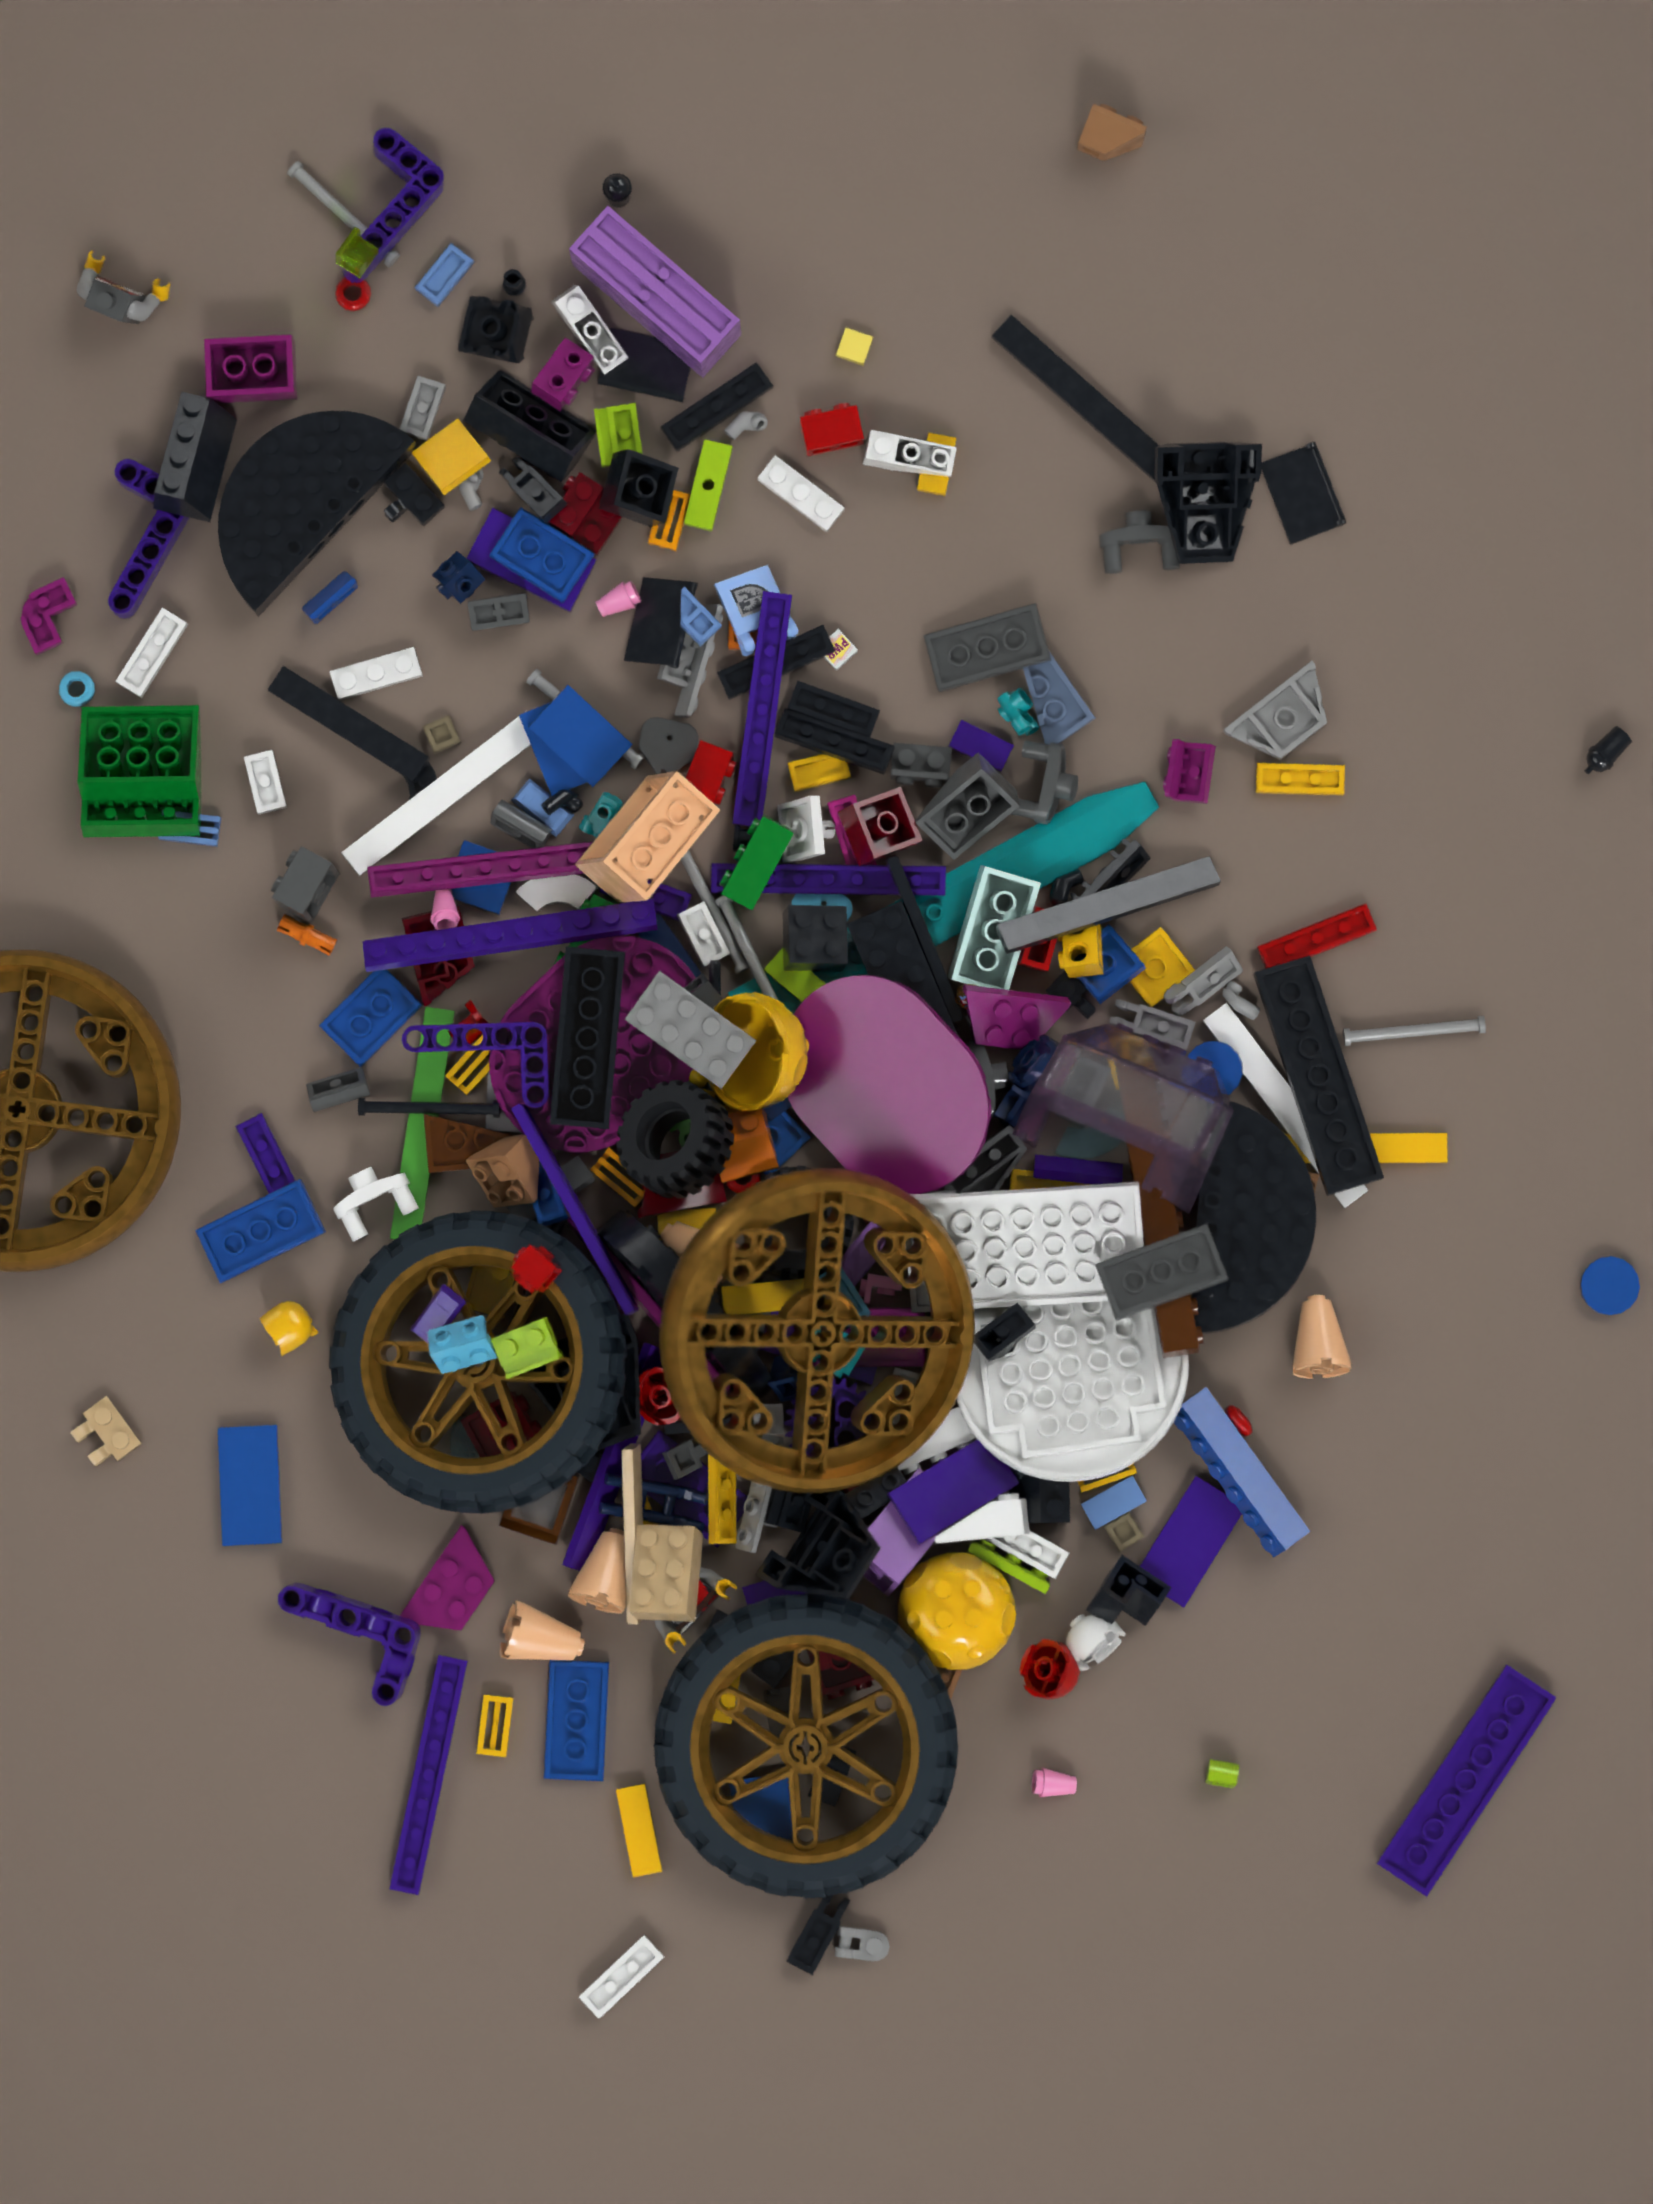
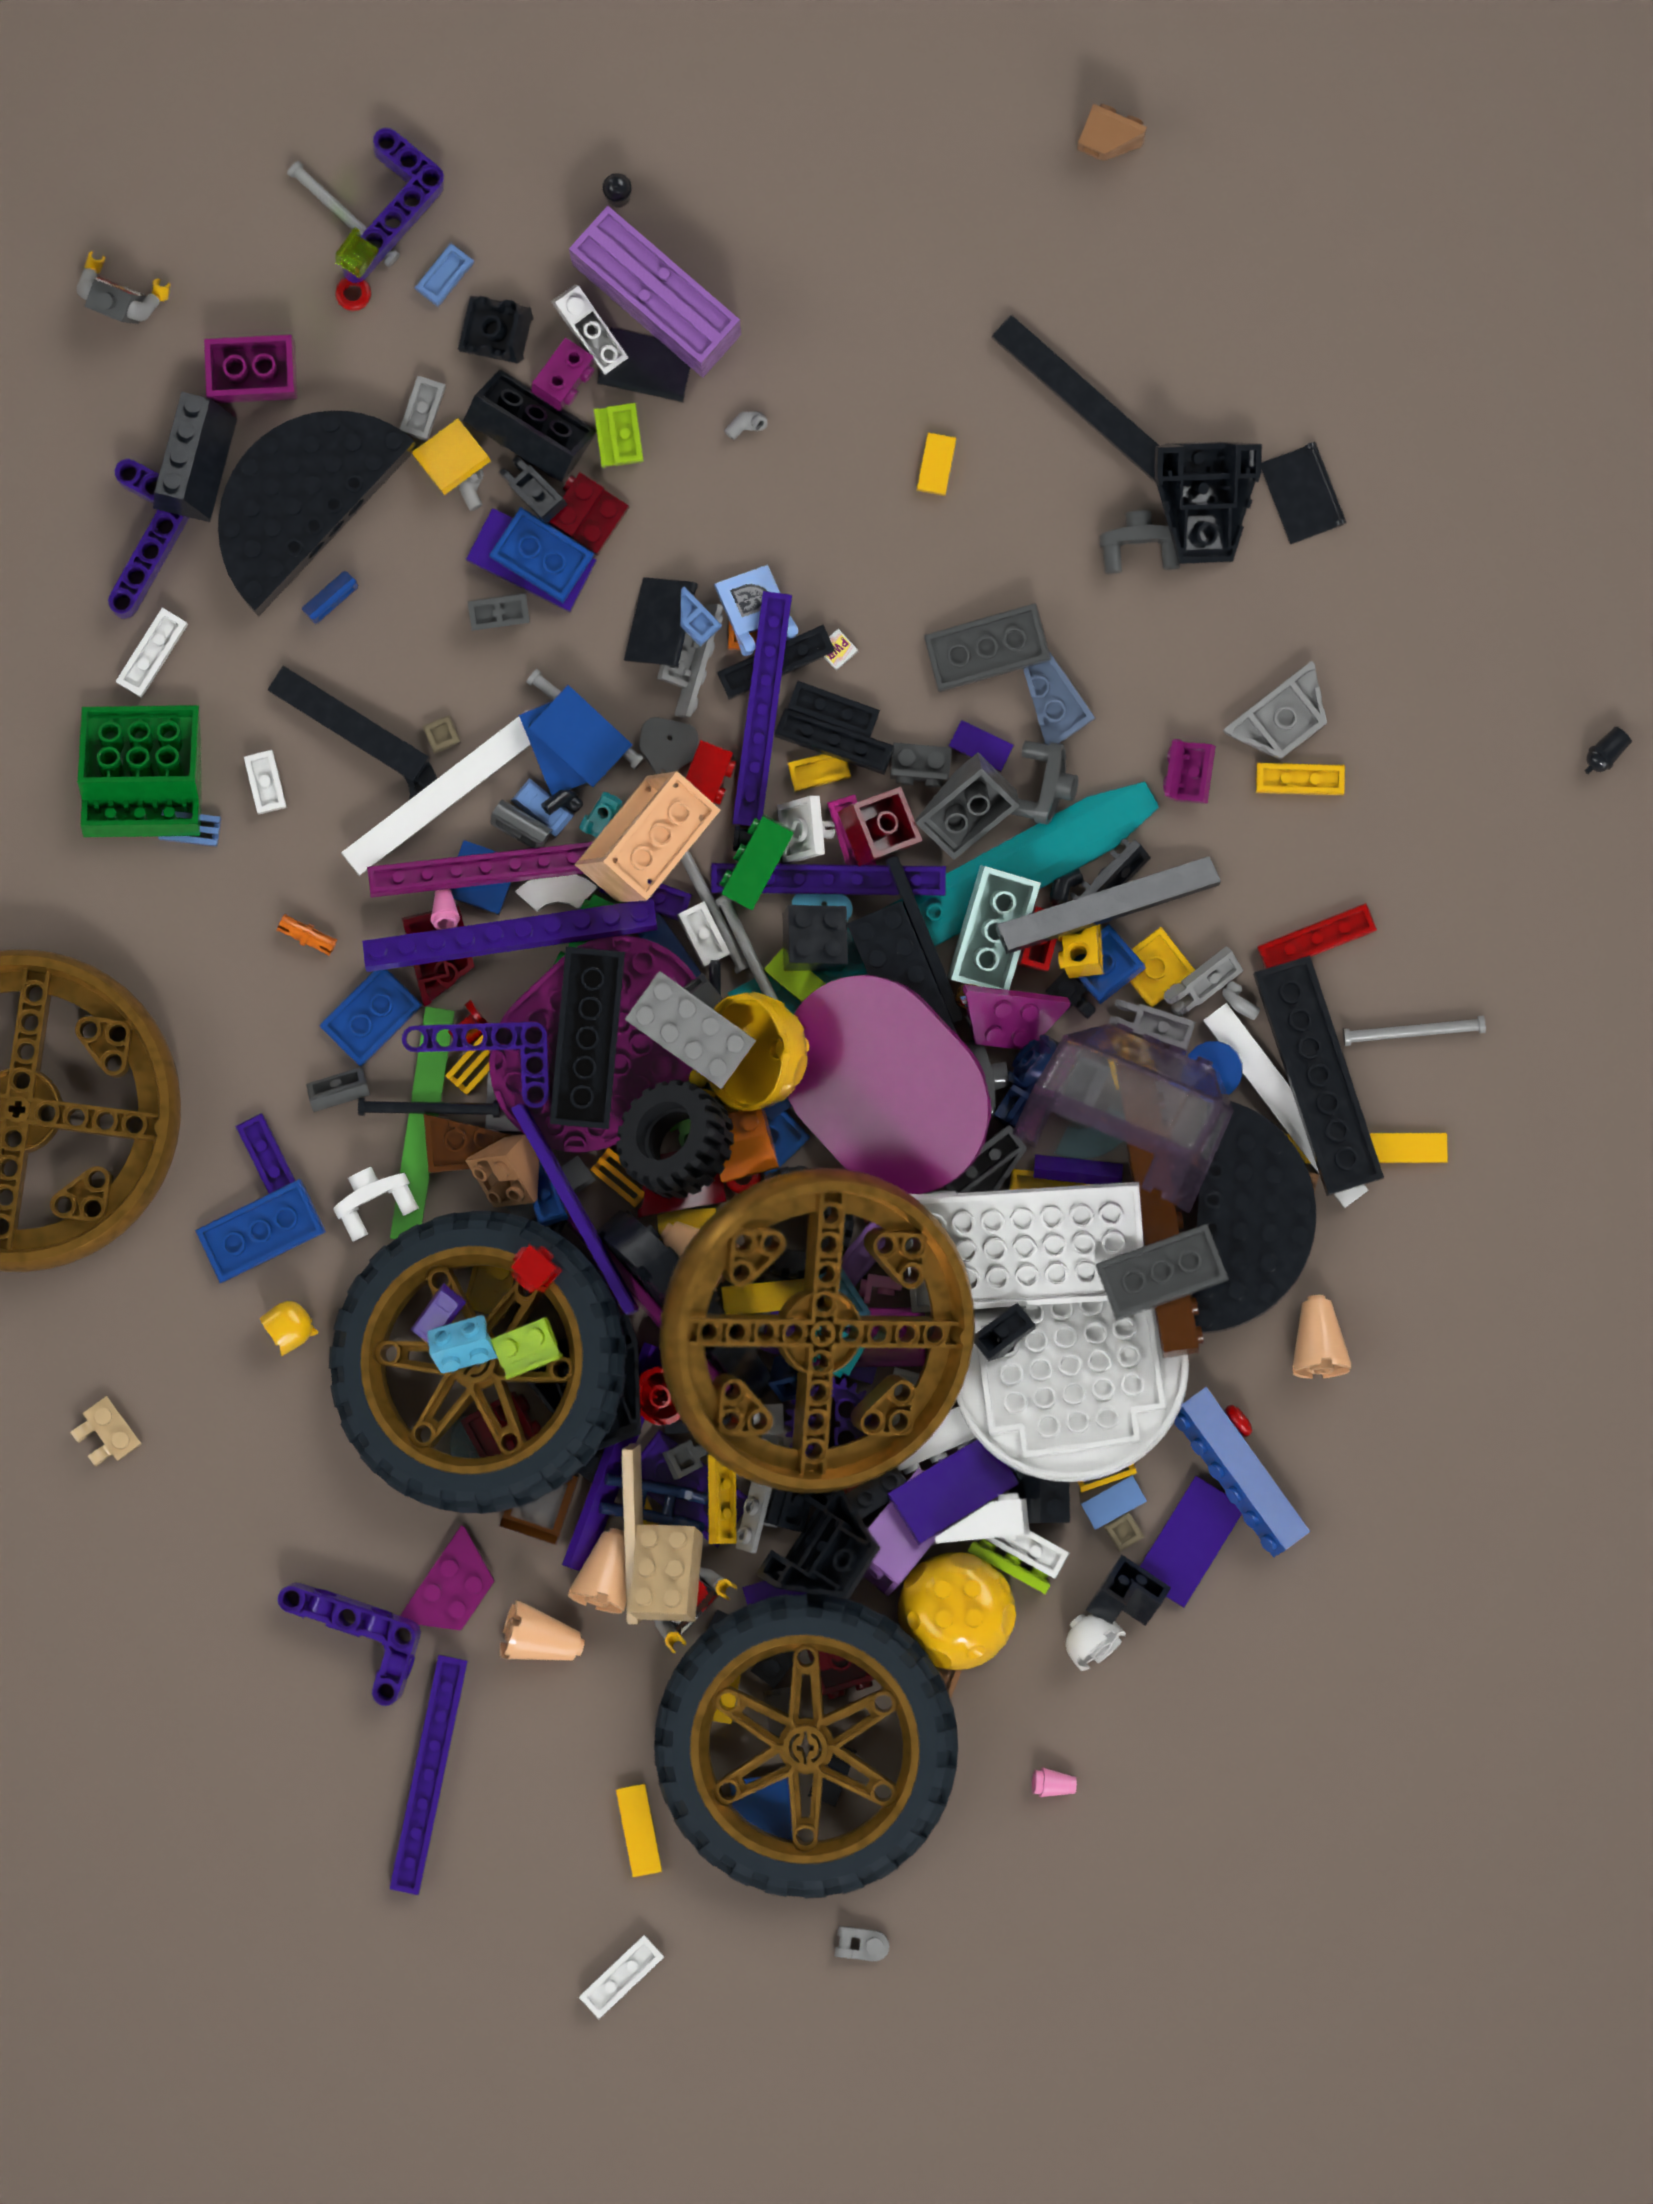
magenta plate [20,577,77,655] -> none
medium azure piece [59,671,95,707] -> none
blue tile [218,1425,282,1546] -> none
dark grey brick [271,846,340,924] -> none
white plate [330,647,423,701] -> none
black plate [384,463,445,526] -> none
dark blue brick [432,551,486,604] -> none
yellow tile [476,1694,514,1757] -> none
black pin [503,269,526,296] -> none
blue tile [544,1660,609,1781] -> none
bright pink cone [596,581,641,617] -> none
black brick [599,449,679,527] -> none
light orange tile [648,490,691,552] -> none
black tile [660,362,773,452] -> none
lime tile [684,439,733,532] -> none
white plate [757,455,844,532] -> none
black hinge [786,1895,850,1975] -> none
red brick [800,403,864,457] -> none
light yellow tile [836,328,873,366] -> none
white slope [863,430,957,477] -> none
teal plate [997,688,1039,736] -> none
red cylinder [1020,1639,1080,1700] -> none
lime brick [1205,1759,1239,1789] -> none
dark purple plate [1376,1665,1557,1897] -> none
blue tile [1580,1256,1640,1316] -> none

